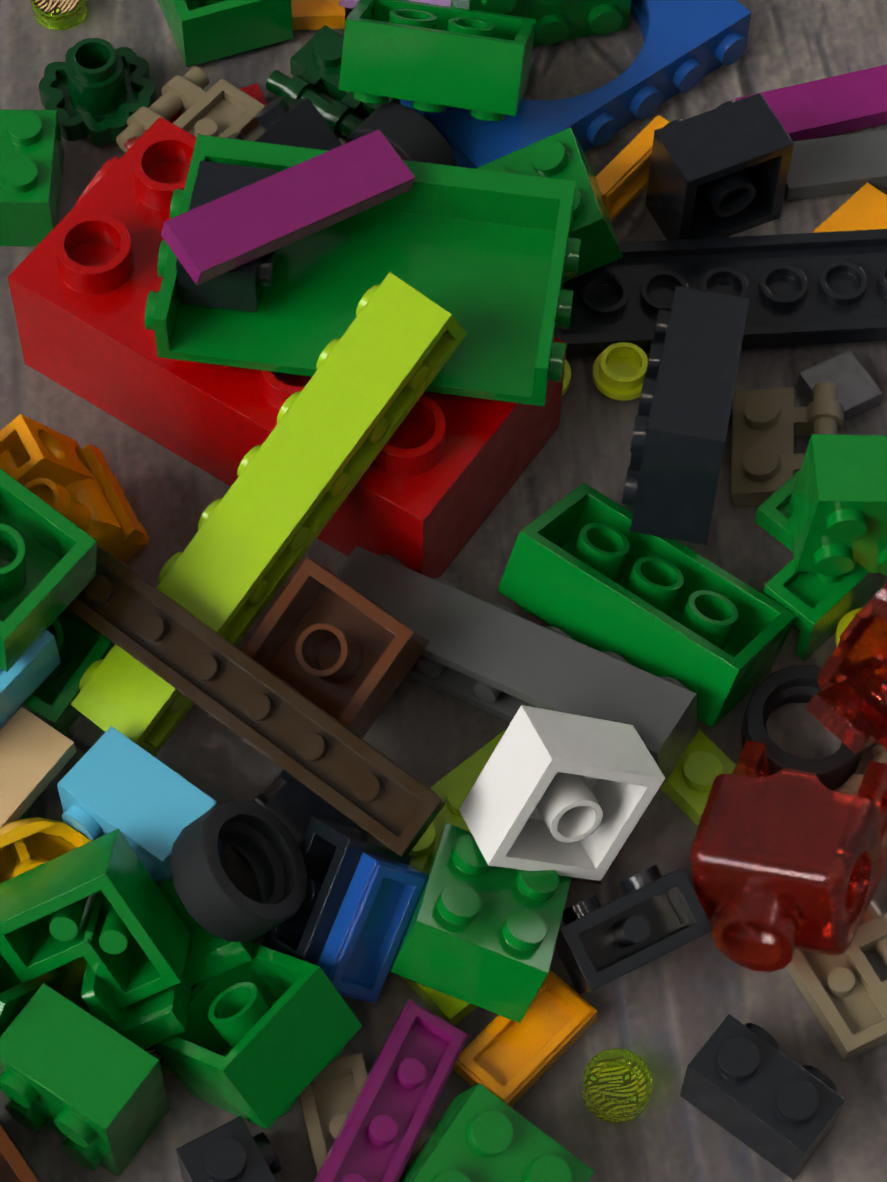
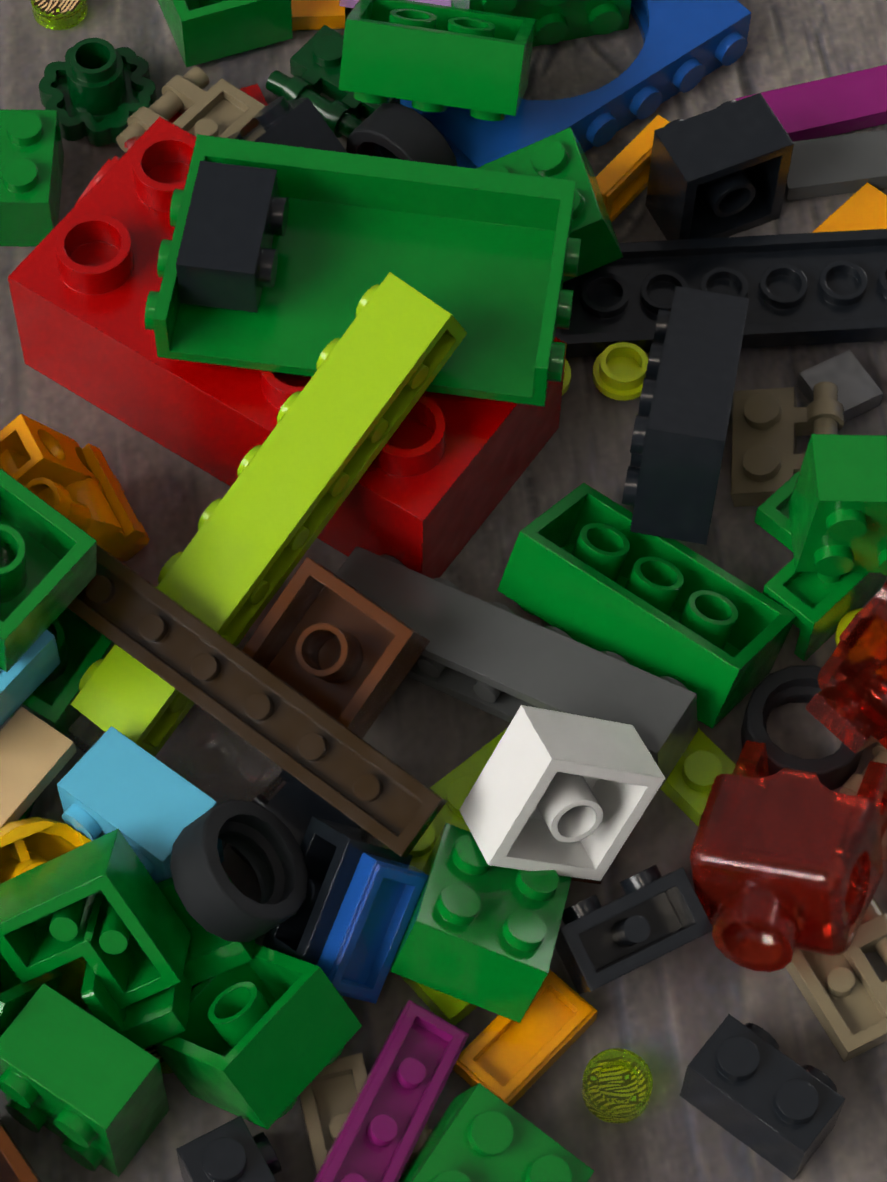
magenta tile [161,129,415,285] -> none

